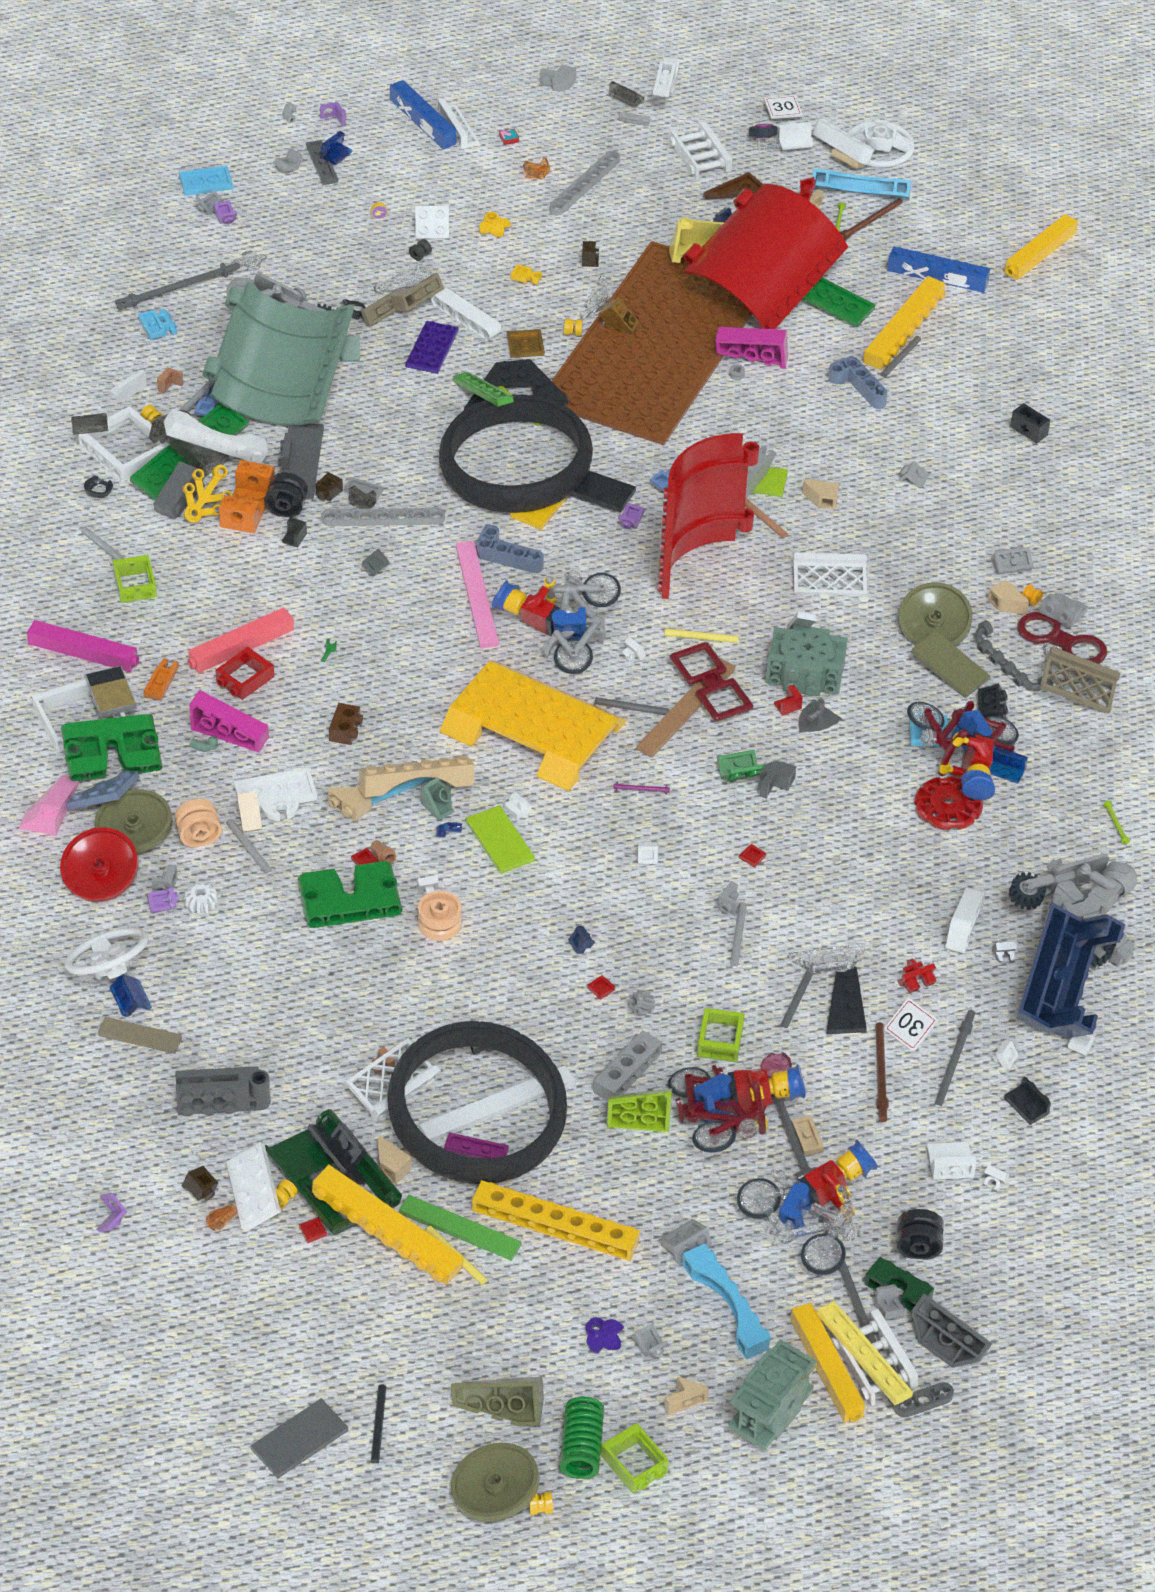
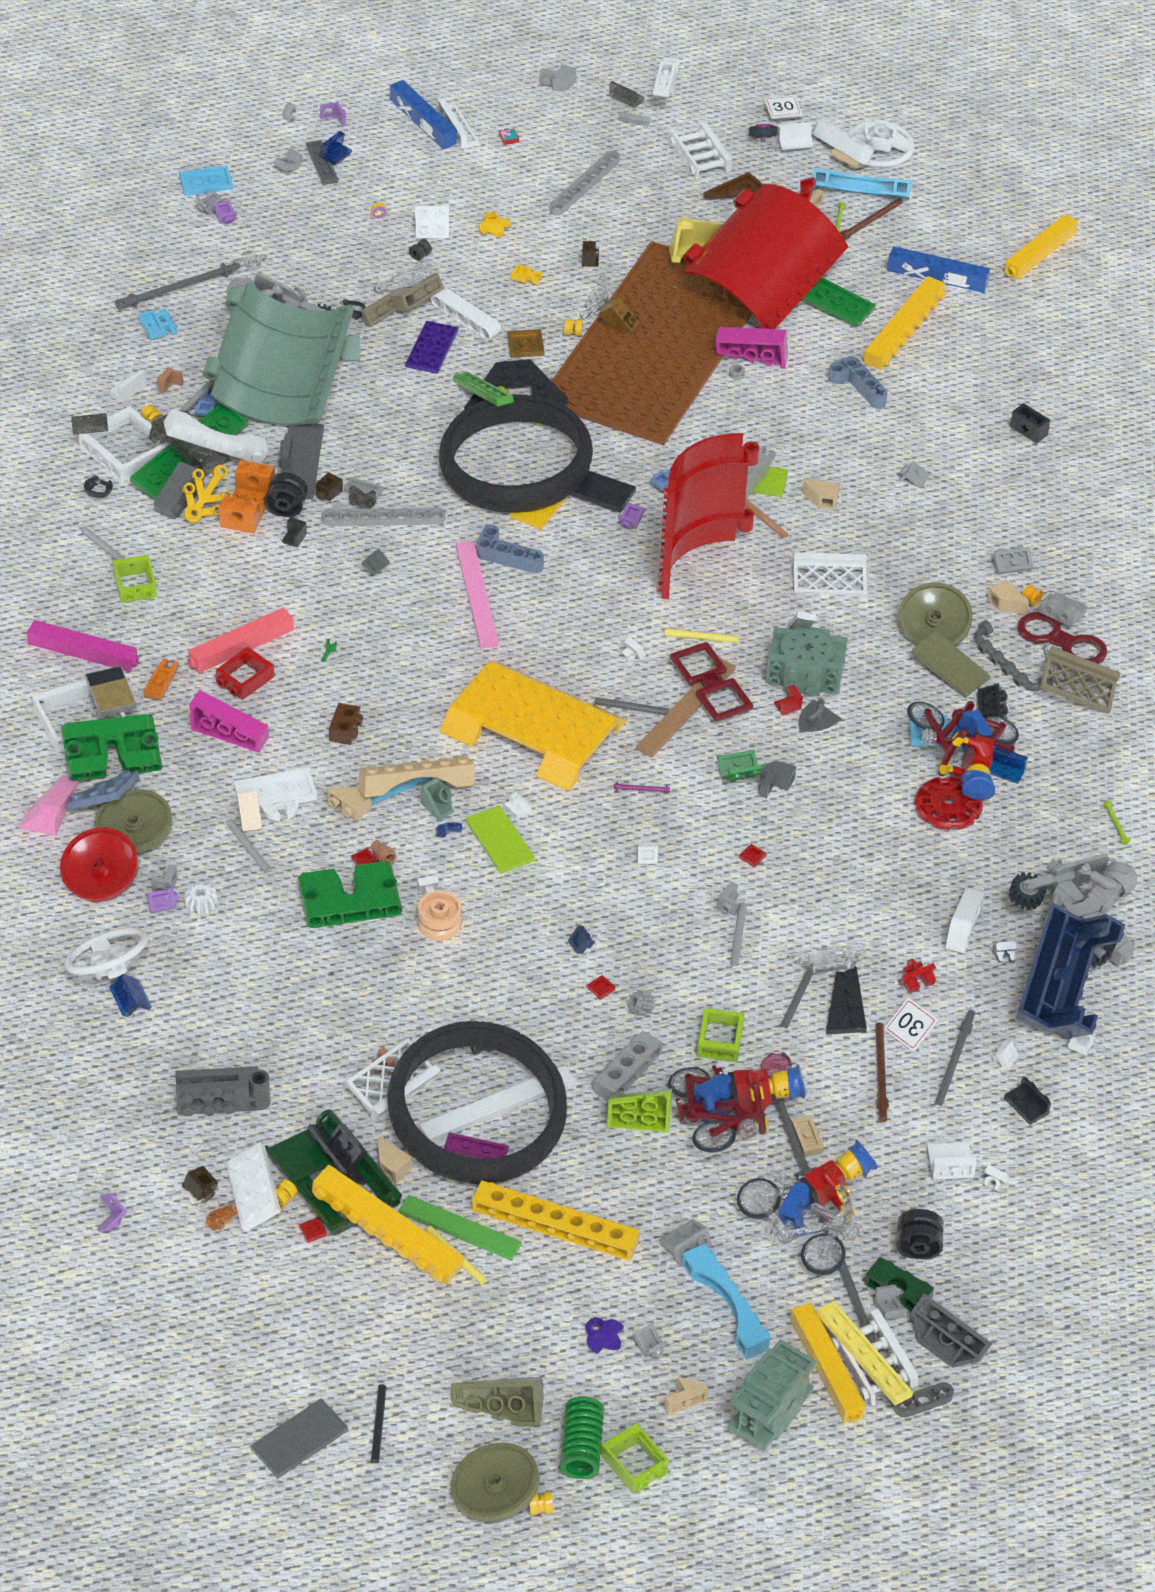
dark tan tile [98,1017,182,1054] -> none
light nougat wheel [175,799,222,847] -> none
sand green arm [189,736,218,752] -> none
piece [491,571,621,674] -> none
clear orange bracket [523,158,550,180] -> none
dark blue tile [713,207,732,223] -> none
dark grey bar [880,336,921,378] -> none

